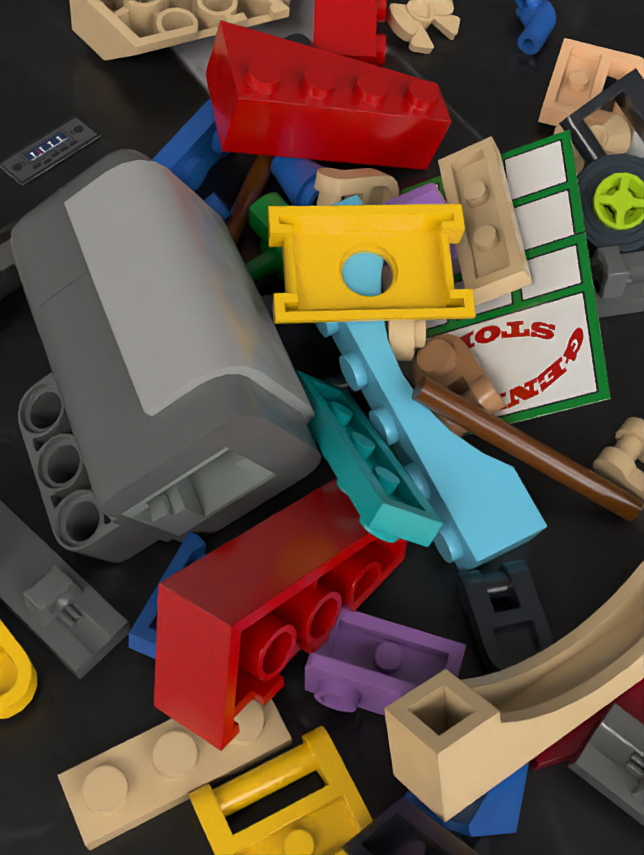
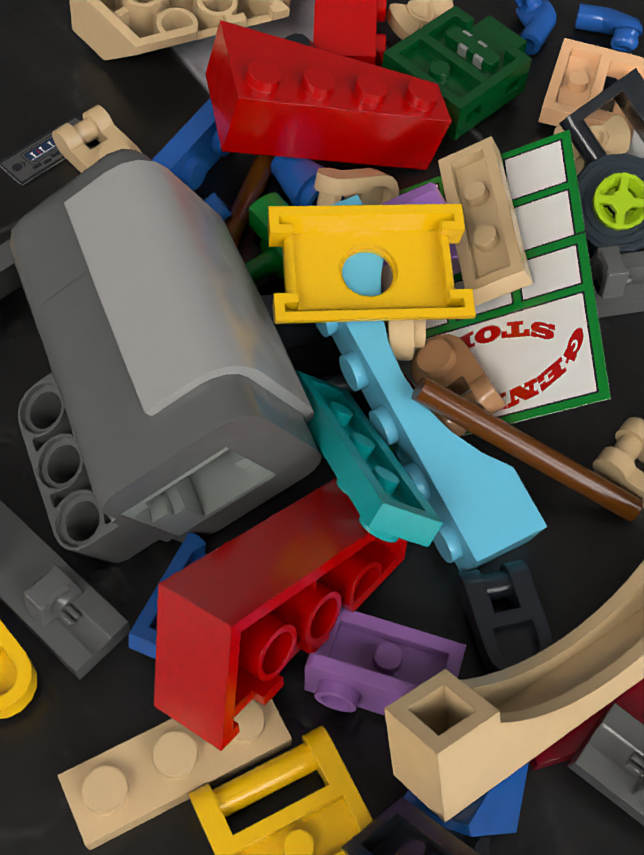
none -> tan plate [52,105,142,173]
none -> dark green piece [382,5,532,140]
none -> blue arm [574,3,643,53]

